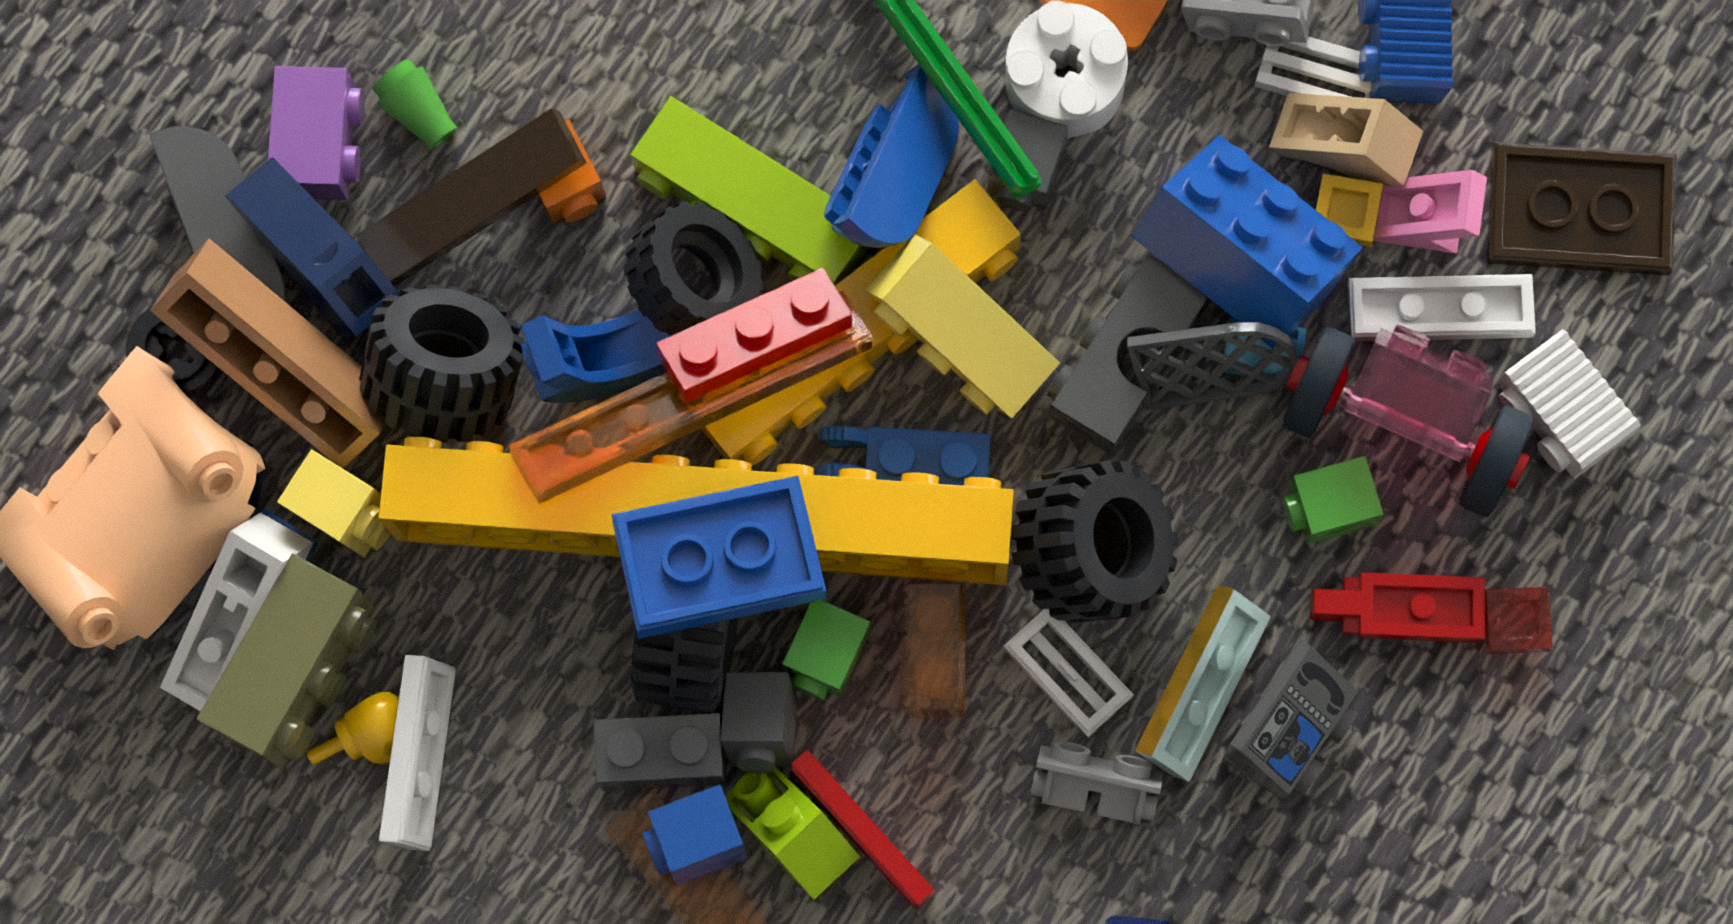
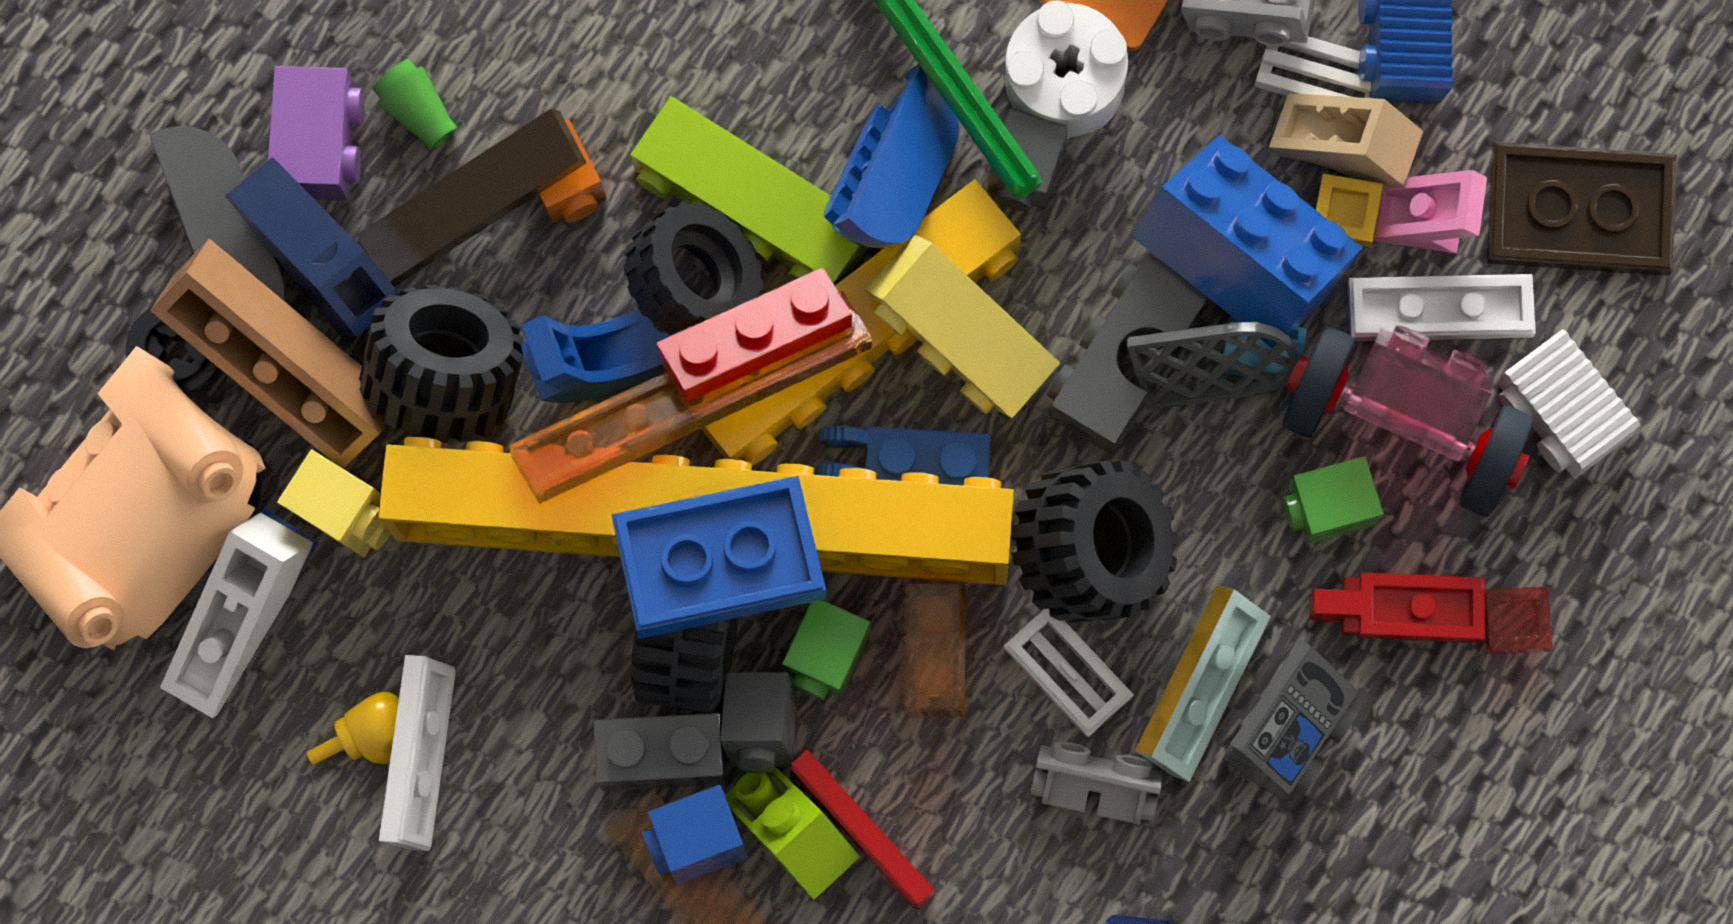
olive brick [197,553,377,770] -> none

